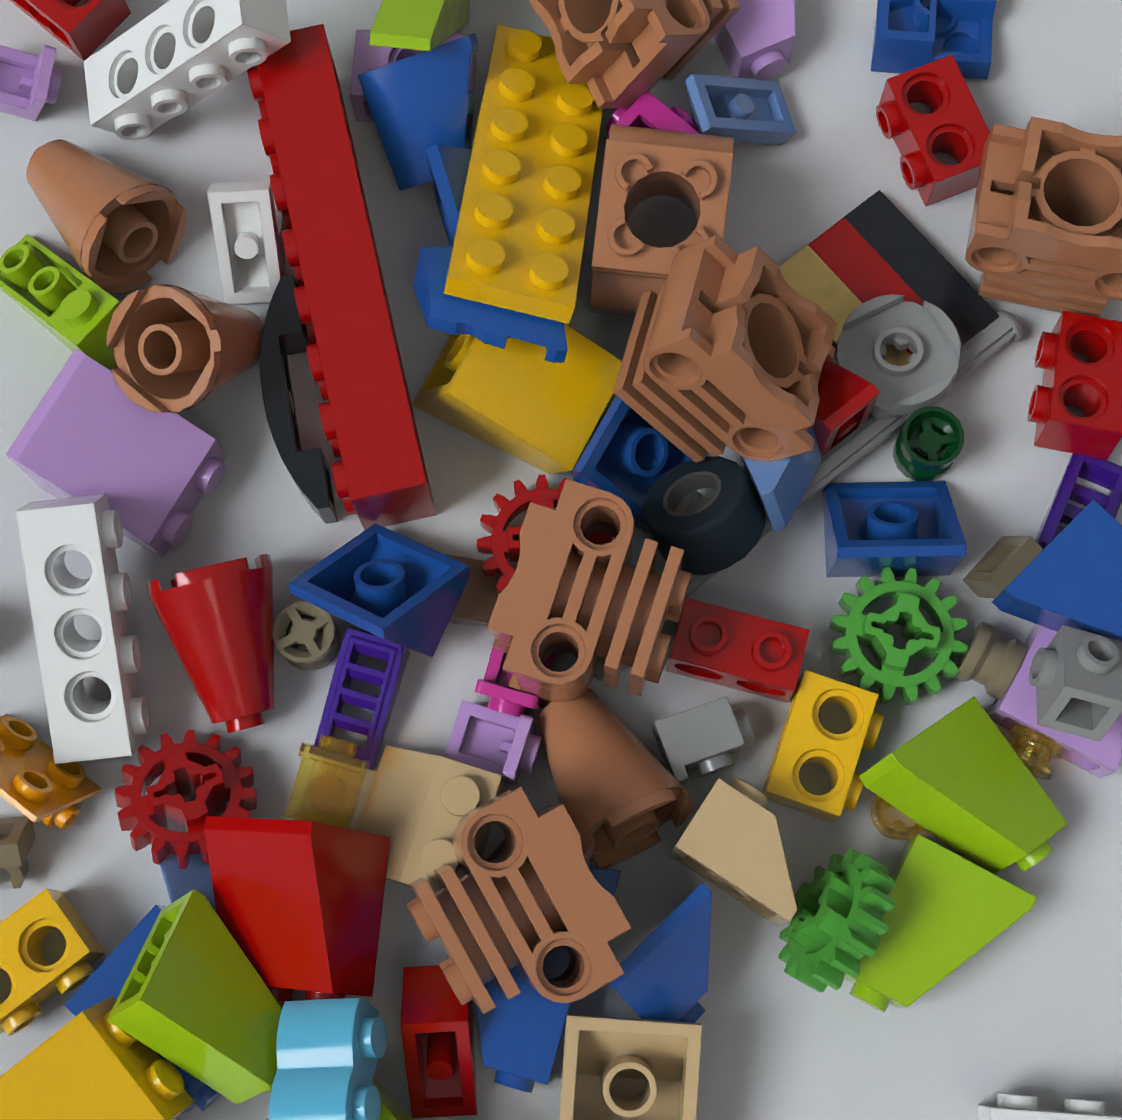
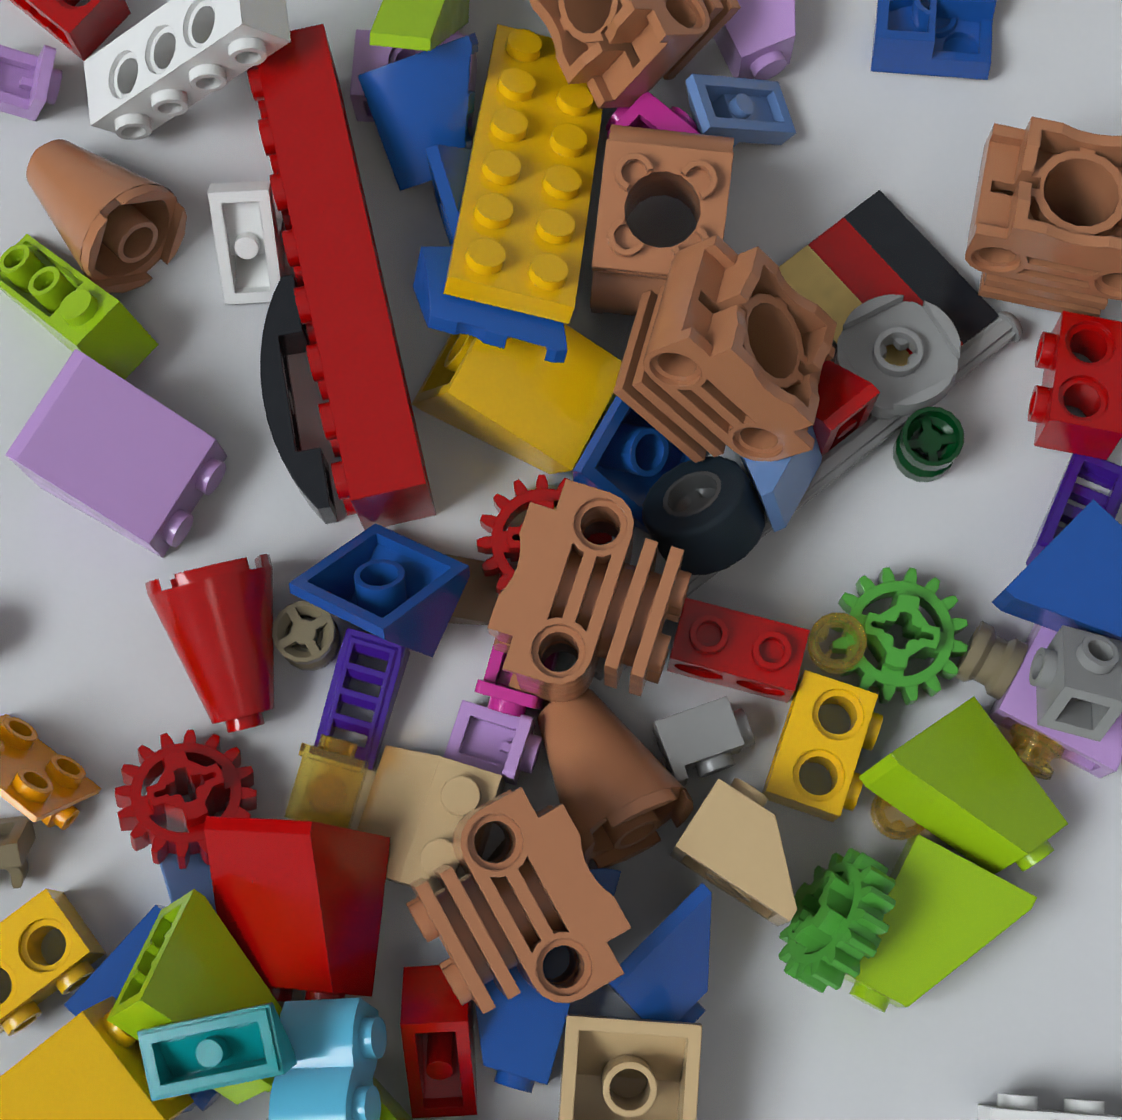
white brick [15,493,150,764] -> none
nougat cone [106,284,264,413] -> none
blue slope [823,481,967,578] -> none
red brick [876,55,990,207] -> none
dark tan tile [963,536,1043,599] -> none
none -> teal slope [137,1002,297,1101]
none -> clear yellow bush [808,613,867,674]

